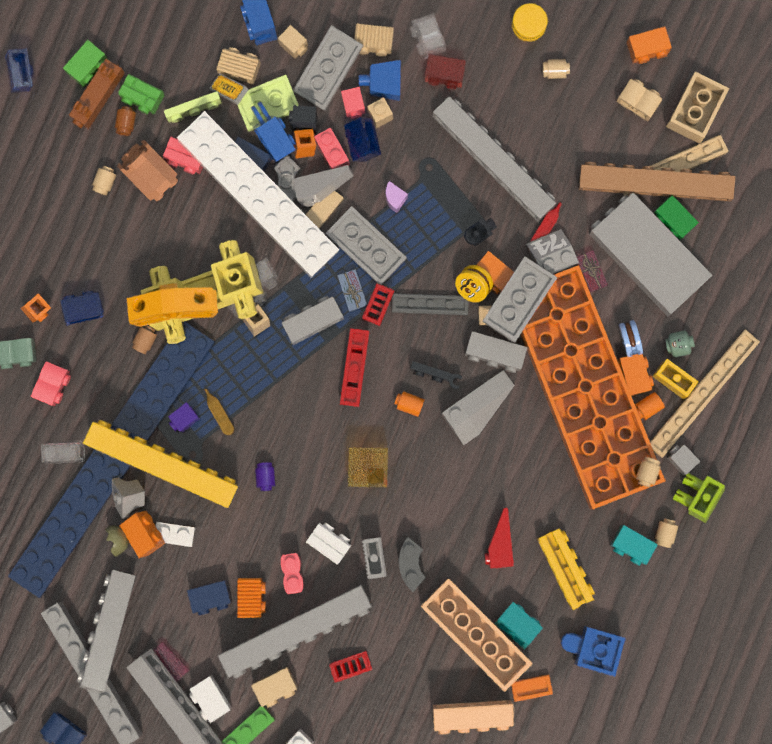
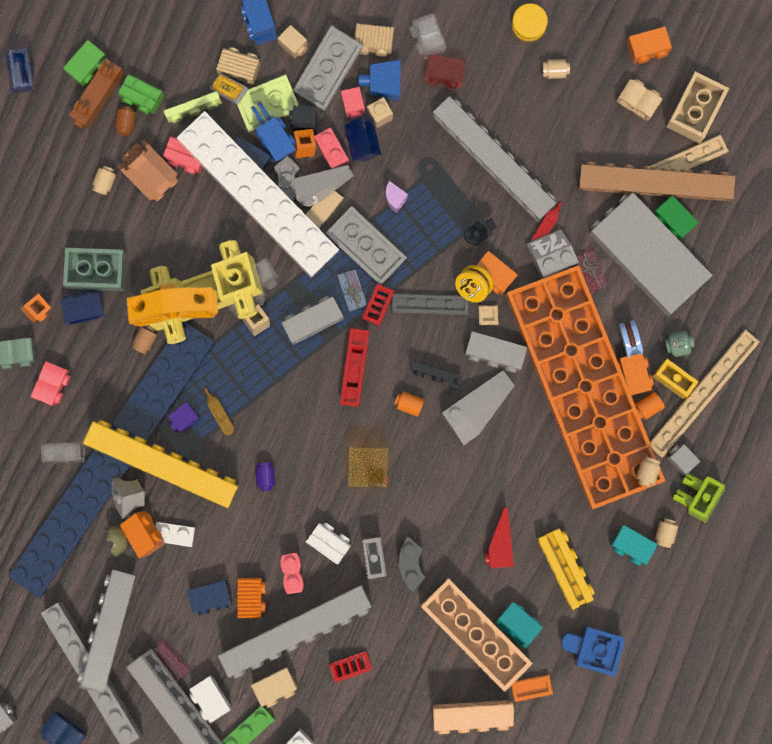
light grey plate [482,257,557,343] -> none
none -> sand green brick [63,248,127,291]

